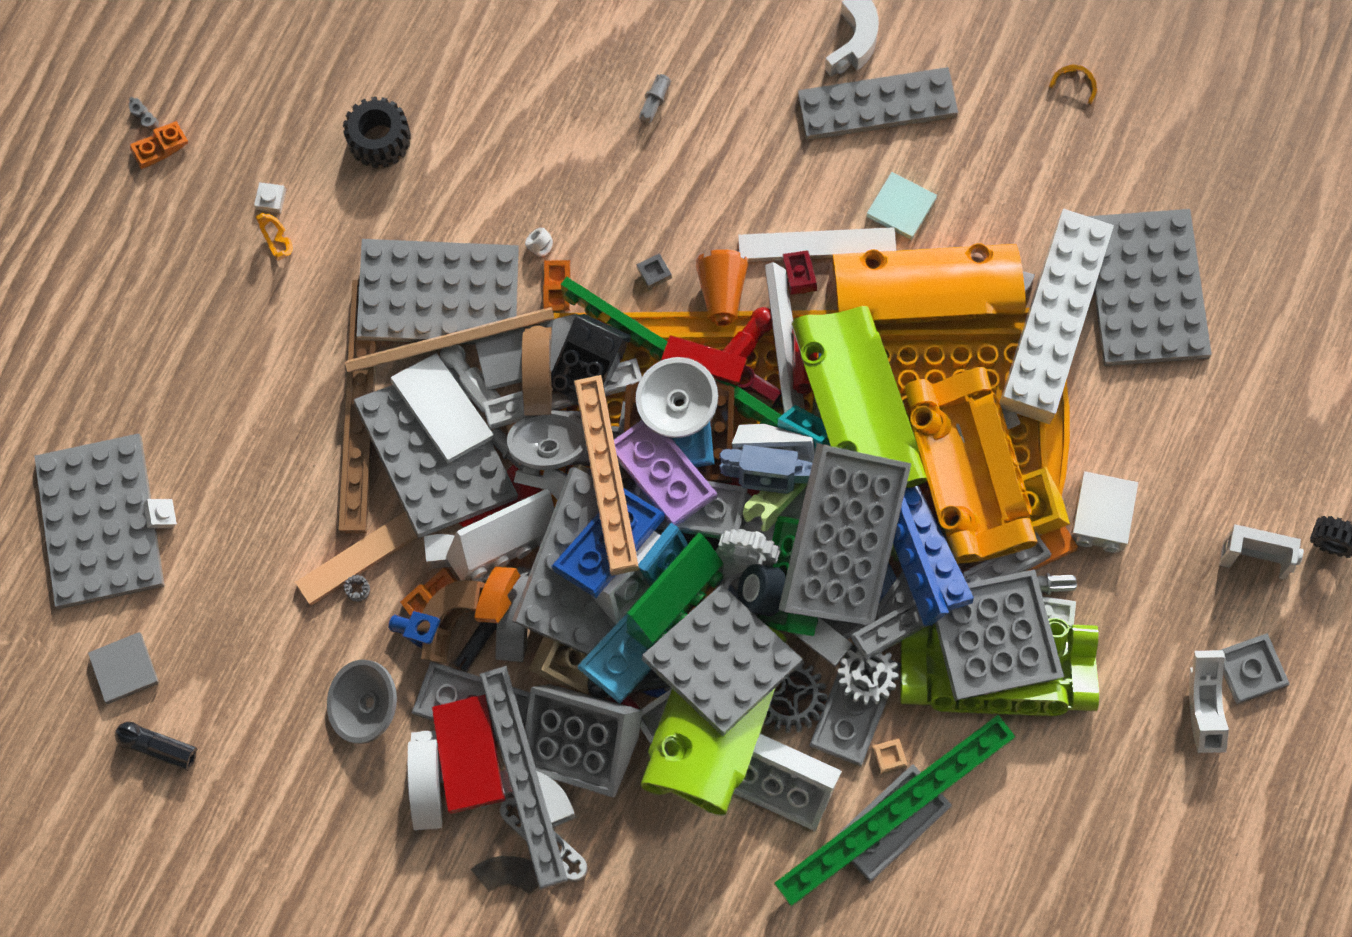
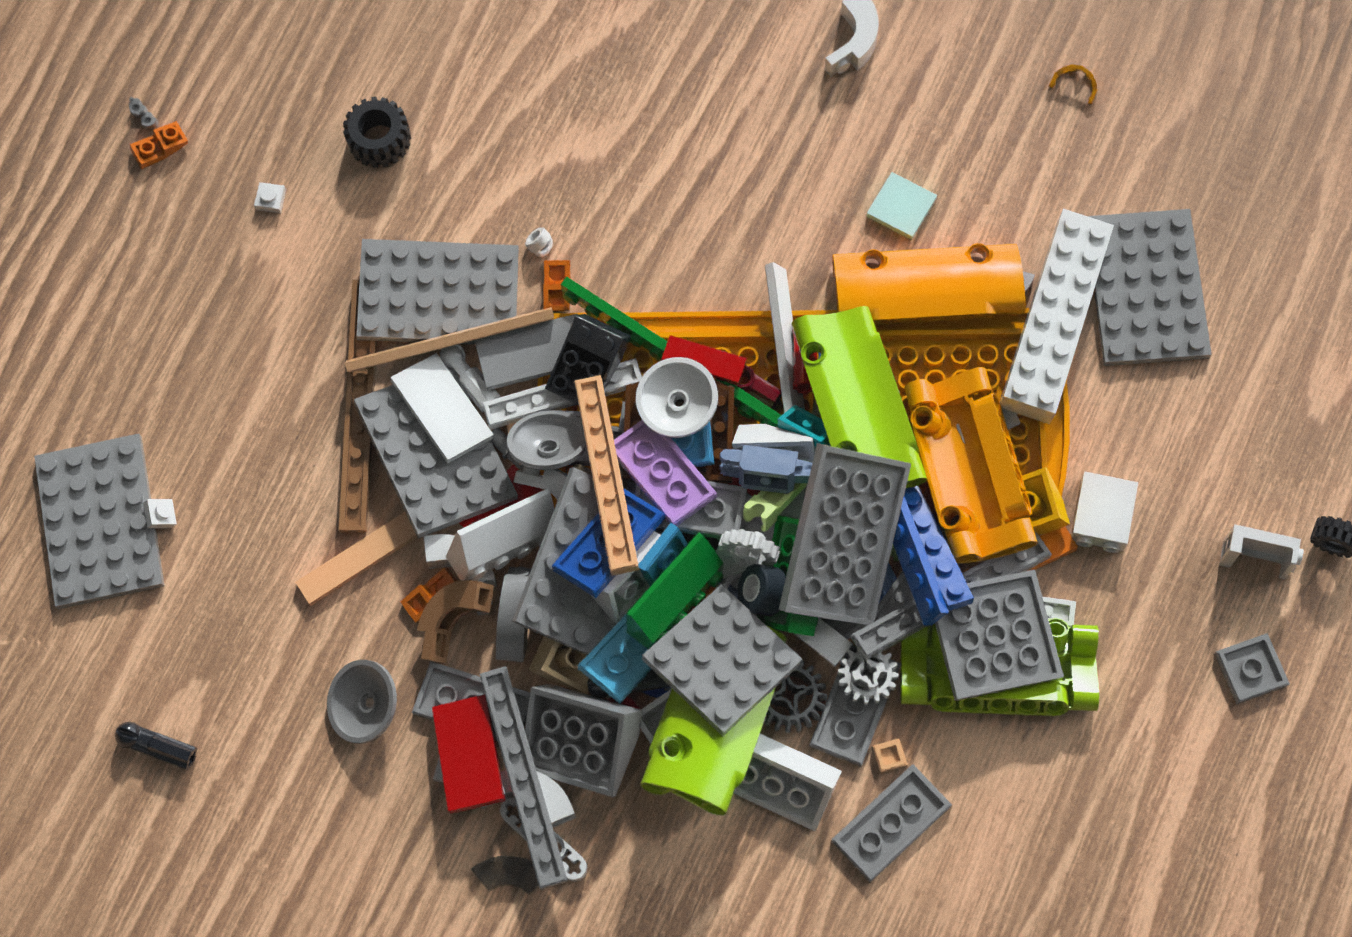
light grey tile [88,632,159,704] -> none
light orange helmet [255,213,293,261] -> none
light grey bush [344,575,370,602] -> none
blue bracket [388,611,440,648] -> none
white arch [408,731,443,830] -> none
black pin [452,622,497,672] -> none
orange slope [474,567,521,623] -> none
medium nougat arch [522,326,553,416] -> none
flat silver plate [636,253,672,290] -> none
light grey axle [639,74,671,123] -> none
orange cone [696,249,748,327] -> none
red piece [723,307,773,358] -> none
white tile [739,227,896,262] -> none
green plate [774,715,1016,907] -> none
dark red slope [783,250,817,295] -> none
light grey plate [798,67,958,140] -> none
light grey axle [1037,573,1077,595] -> none
white arch [1189,650,1229,753] -> none

